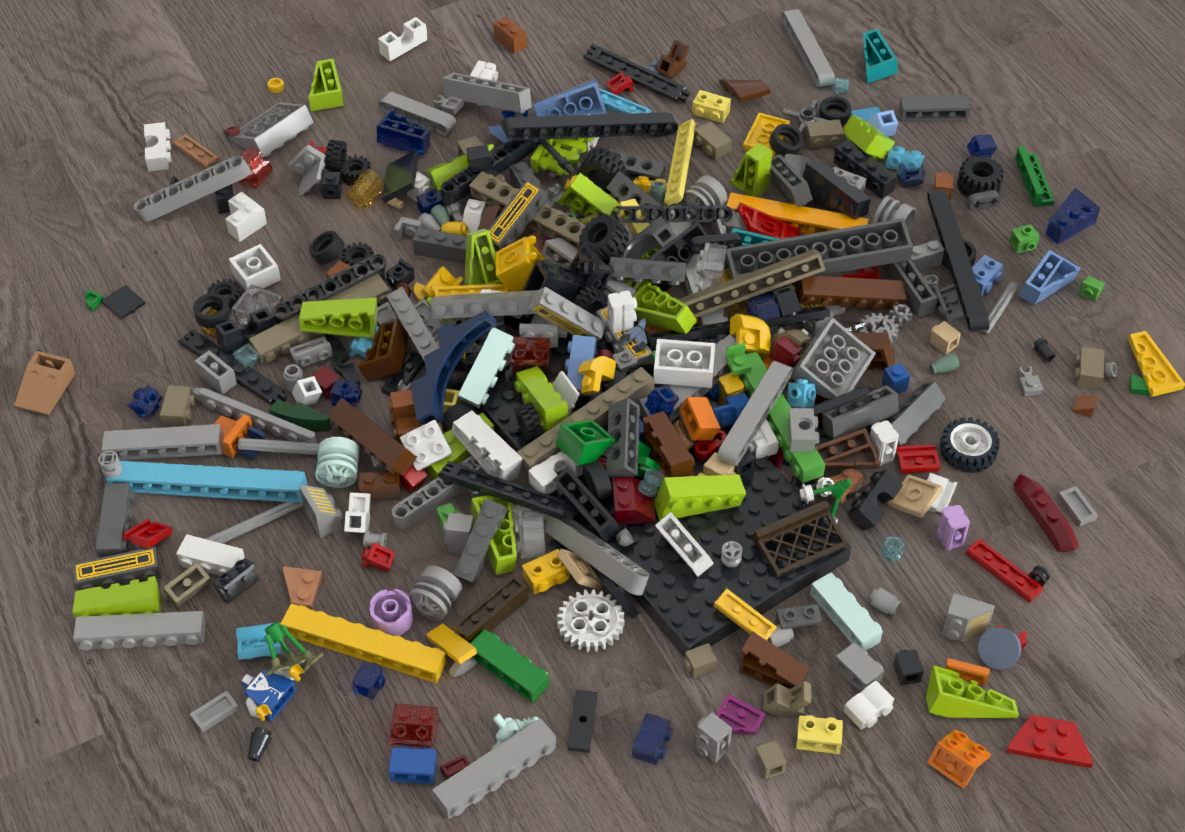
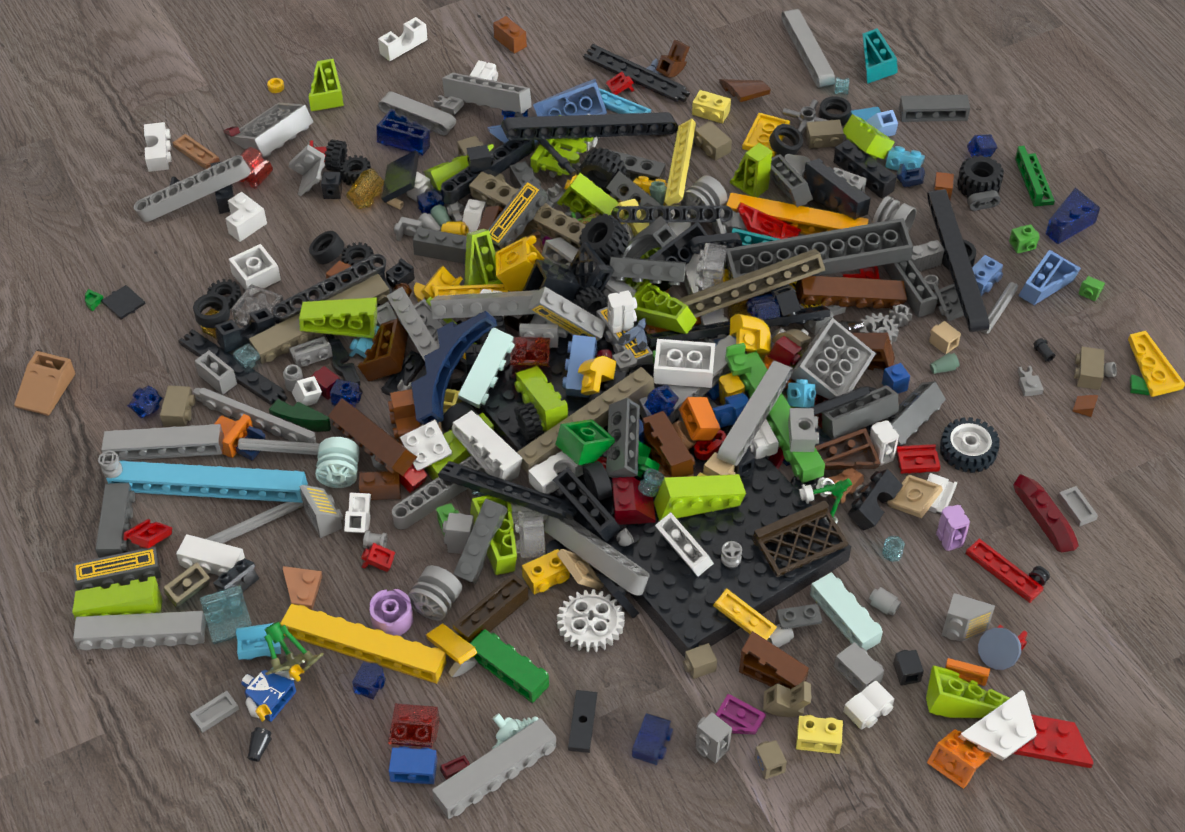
white piece [553,371,580,416] -> none
none -> clear light blue bracket [200,586,252,644]
none -> white wing [959,690,1037,761]

